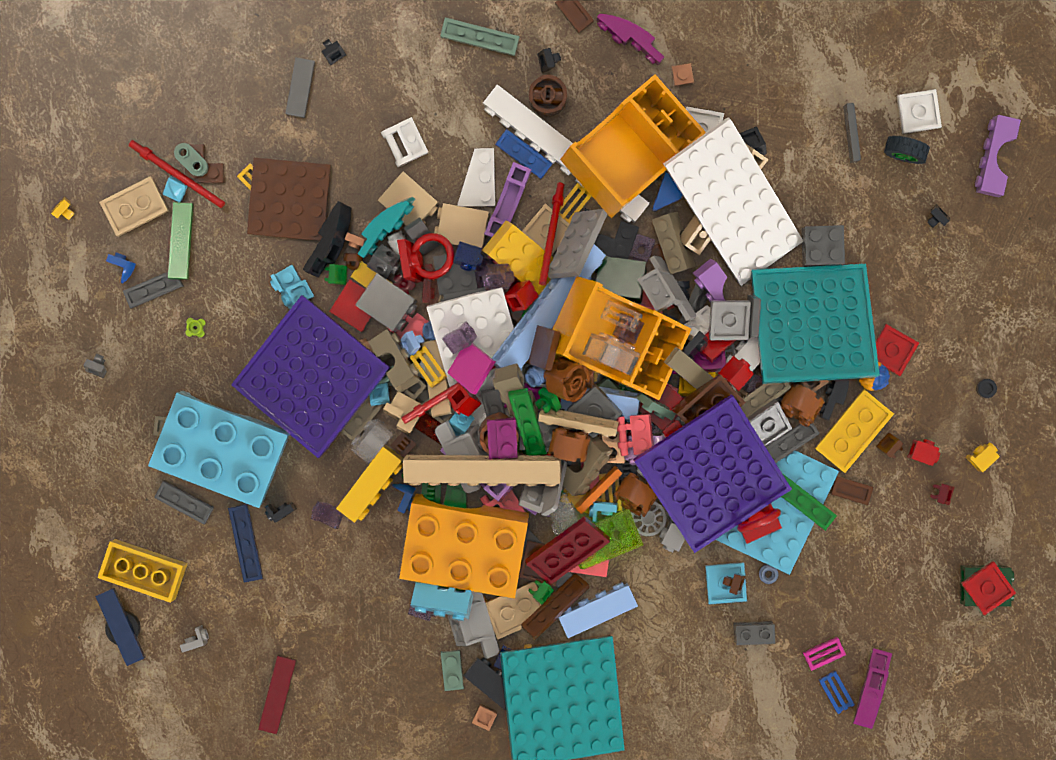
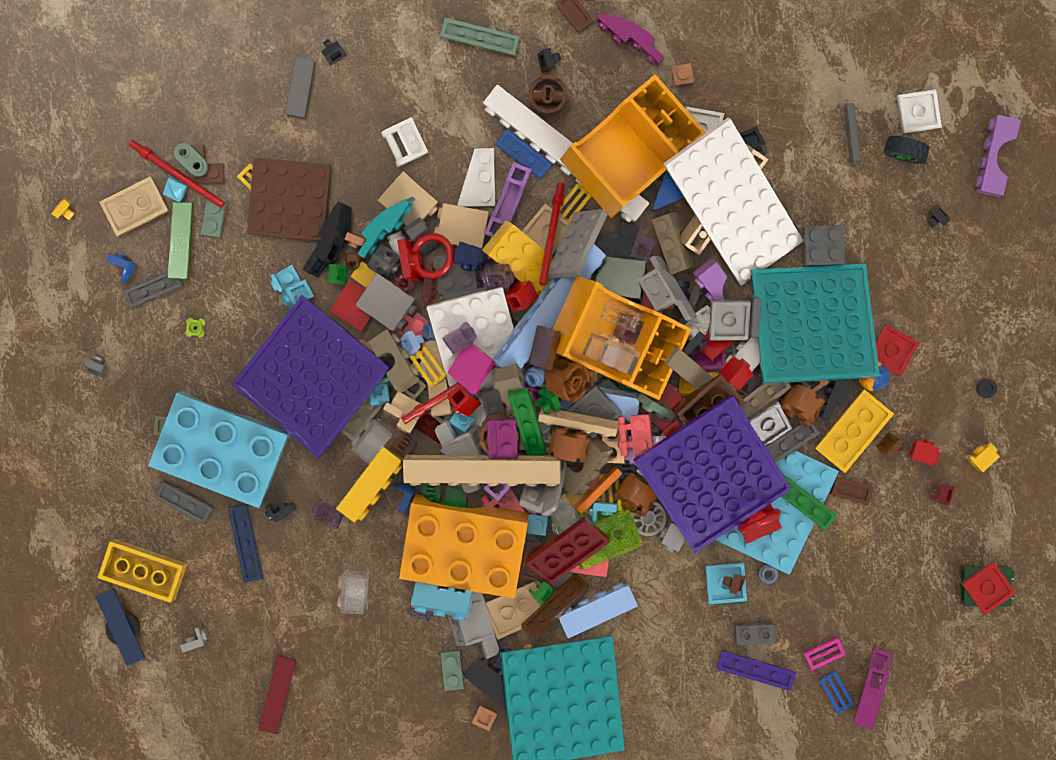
none -> sand green plate [201,199,227,238]
none -> clear brick [337,570,369,614]
none -> medium azure bracket [527,514,550,536]
none -> dark purple plate [716,650,796,691]

